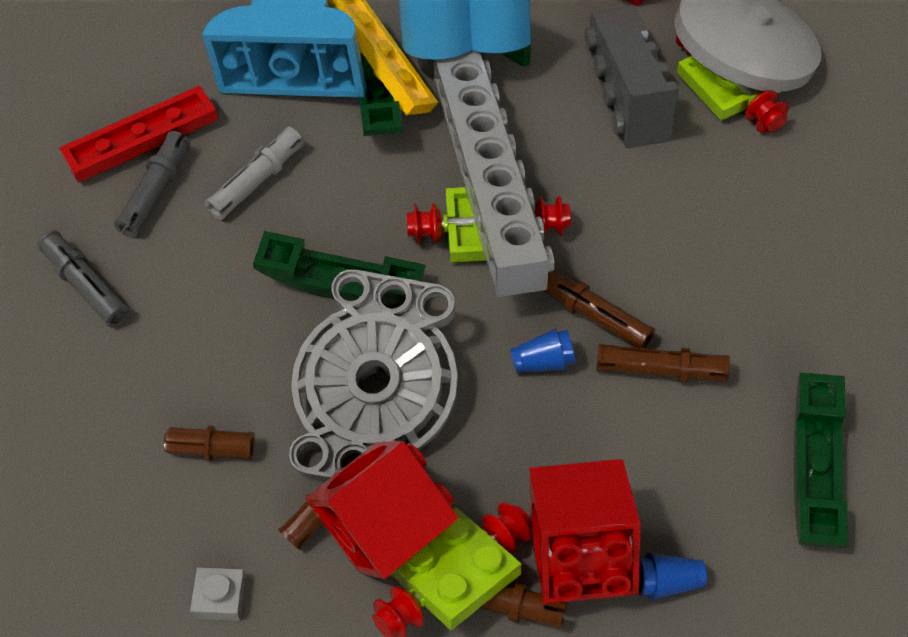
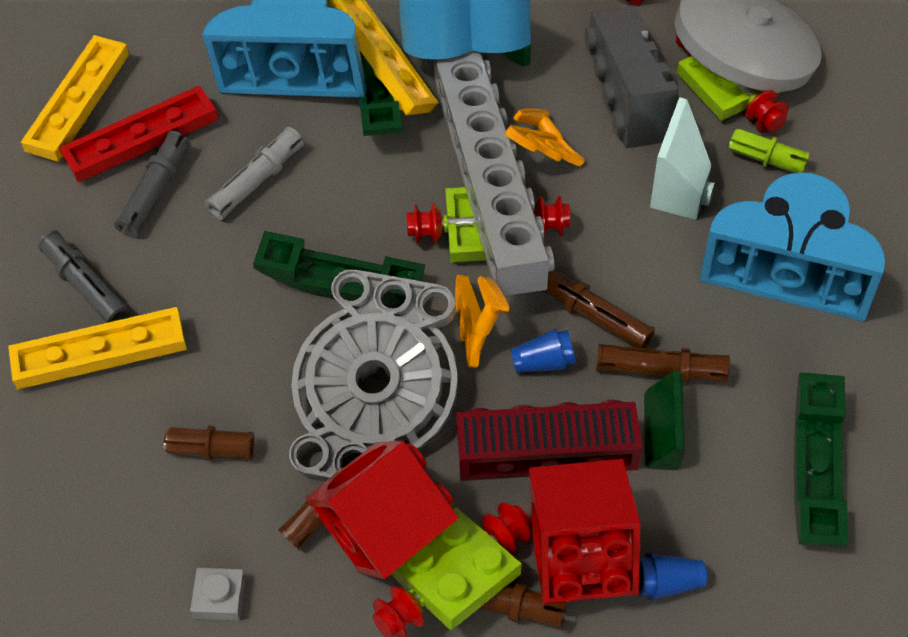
none -> yellow plate [8,307,187,390]
none -> yellow plate [21,35,130,162]
none -> light orange piece [455,275,509,368]
none -> dark red brick [456,399,642,481]
none -> light orange piece [504,108,585,167]
none -> dark green slope [644,370,685,470]
none -> light aqua slope [650,97,715,220]
none -> dark azure brick [699,173,885,322]
none -> lime axle [729,129,810,173]

